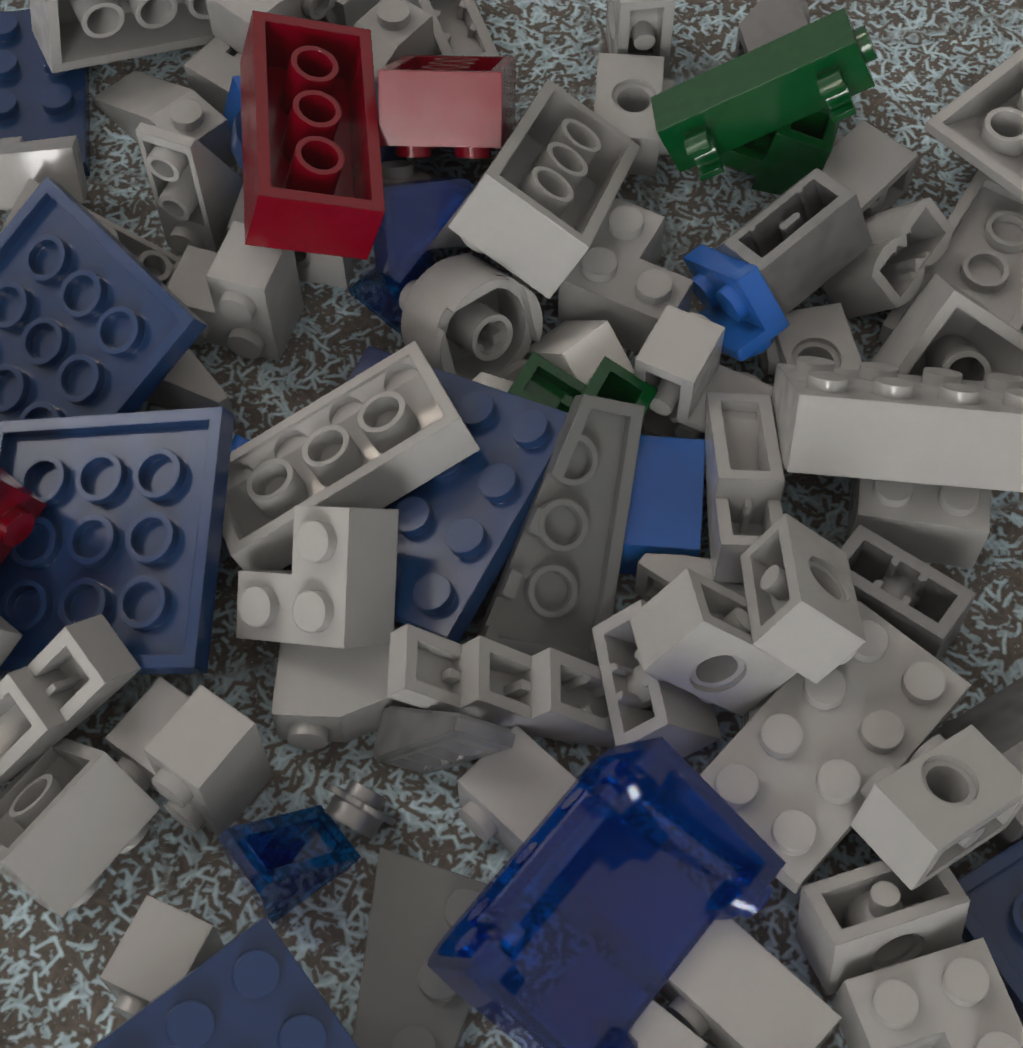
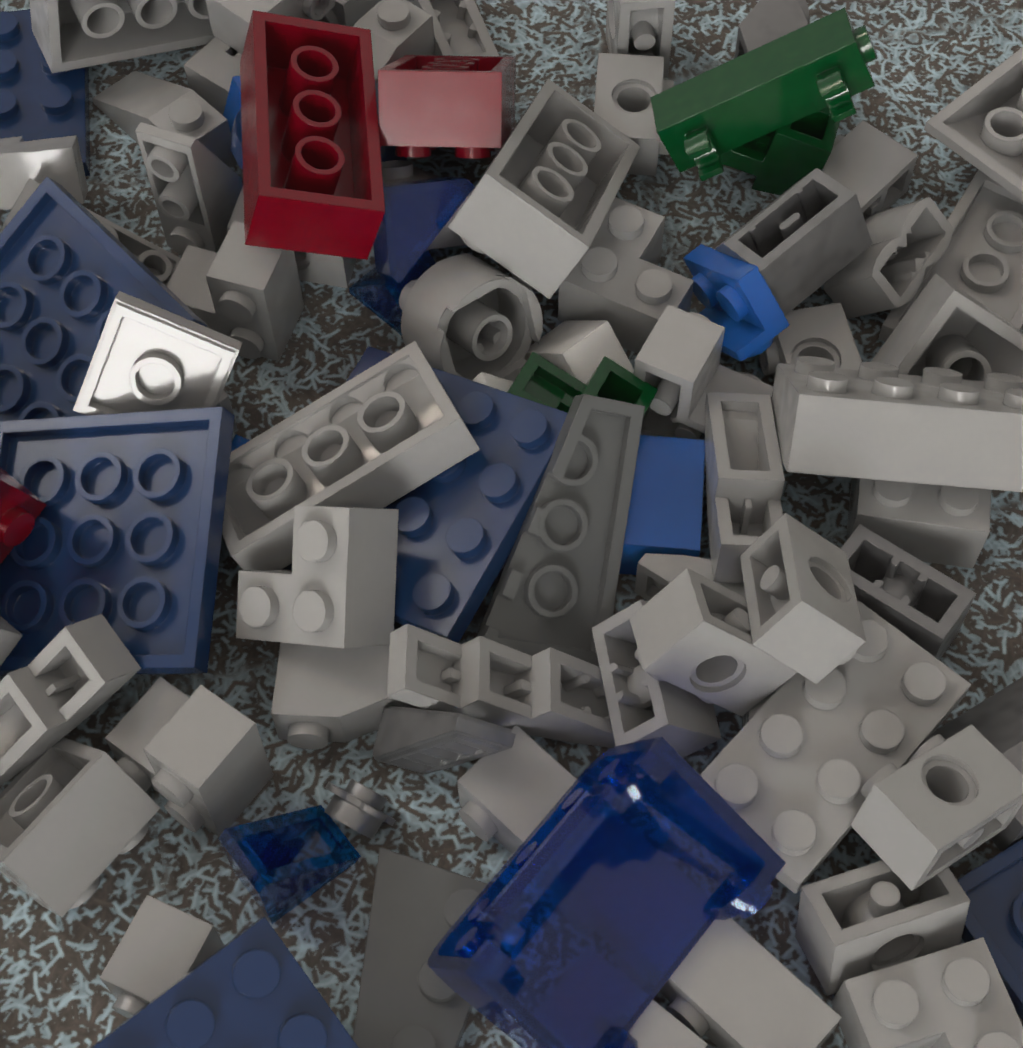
none -> plate [73,291,243,416]

